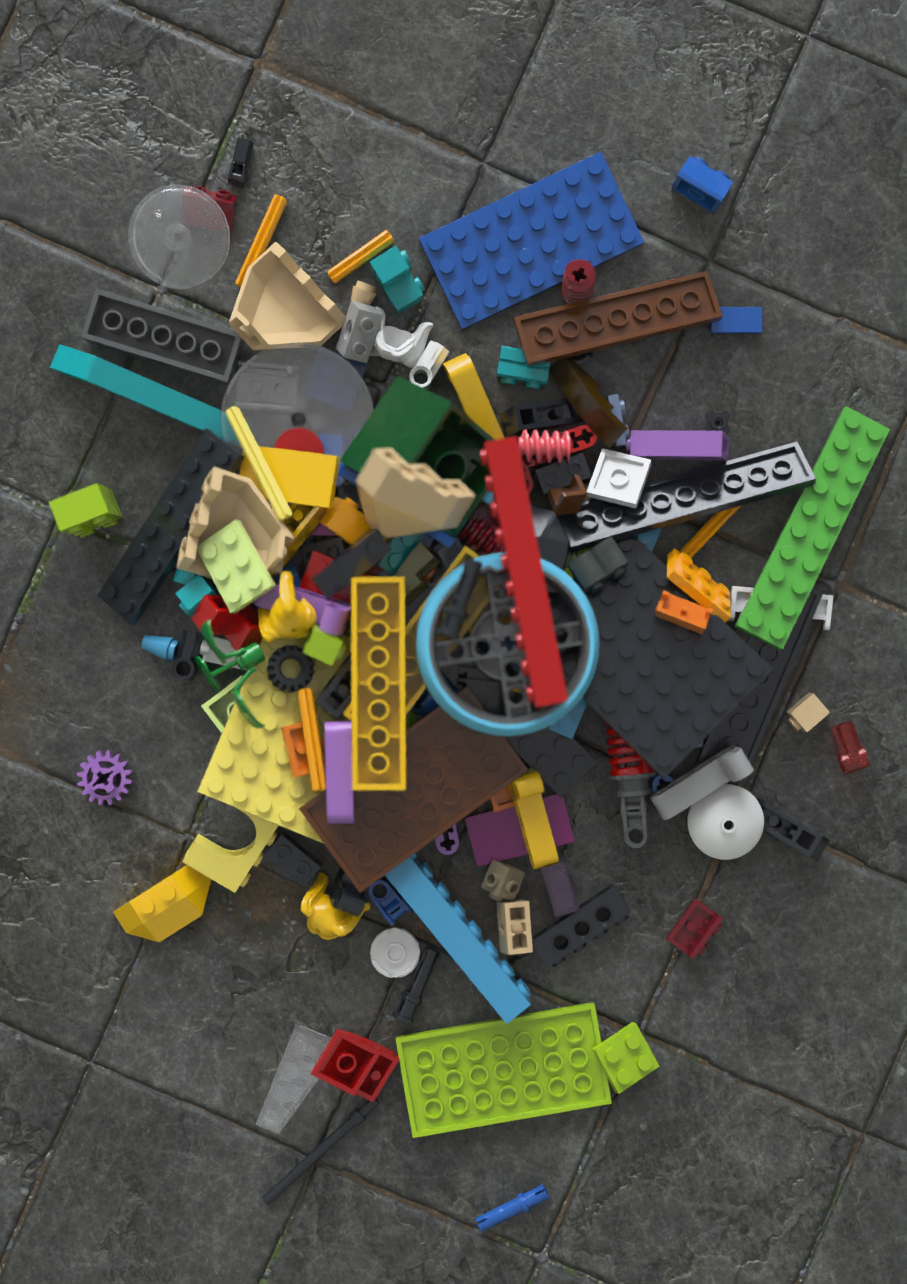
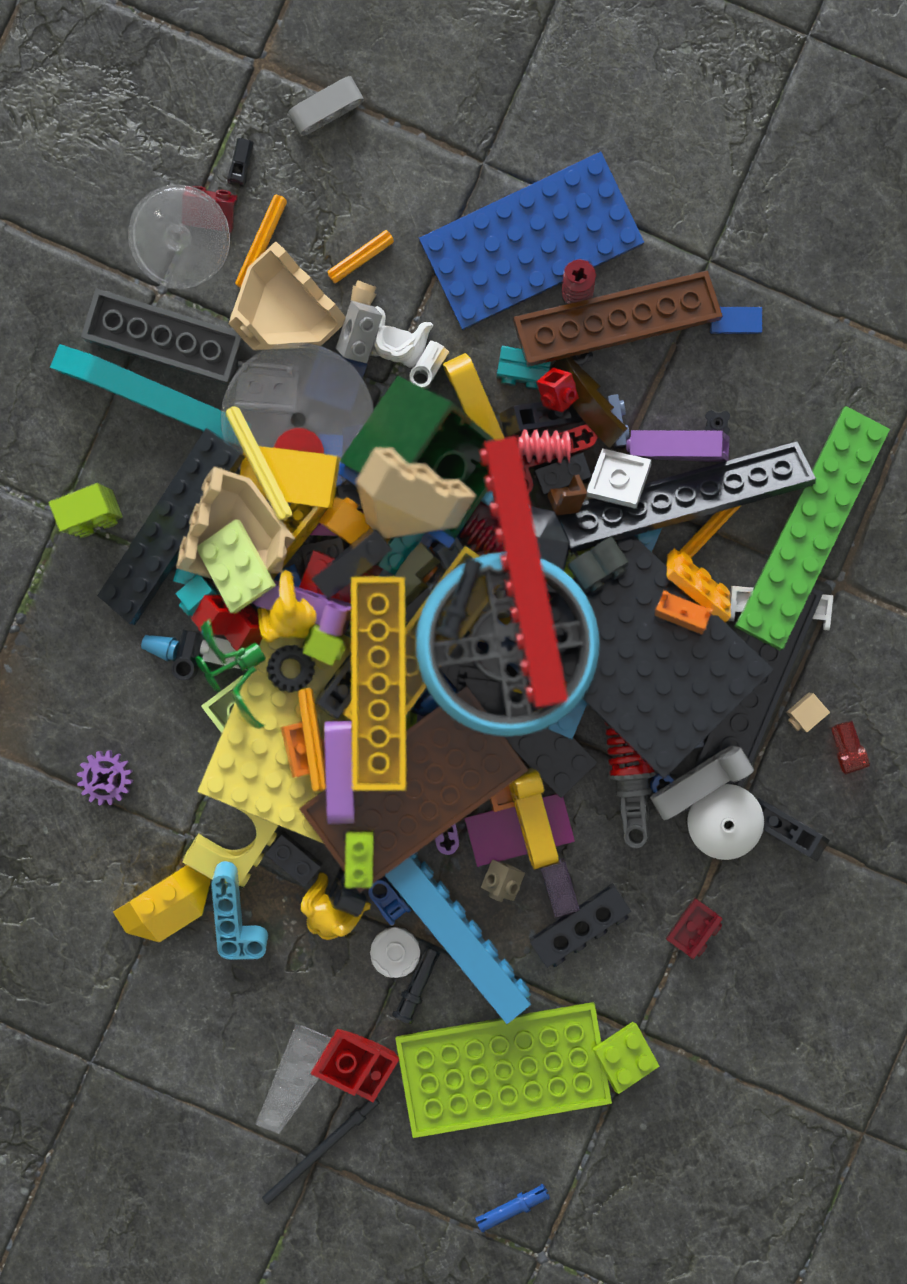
teal brick [370,246,425,315] -> none
tan brick [496,899,533,955] -> none
blue slope [671,156,733,214] -> none
none -> medium azure beam [212,861,268,960]
none -> light grey beam [288,76,364,136]
none -> lime brick [345,831,374,888]
none -> red brick [537,368,579,412]

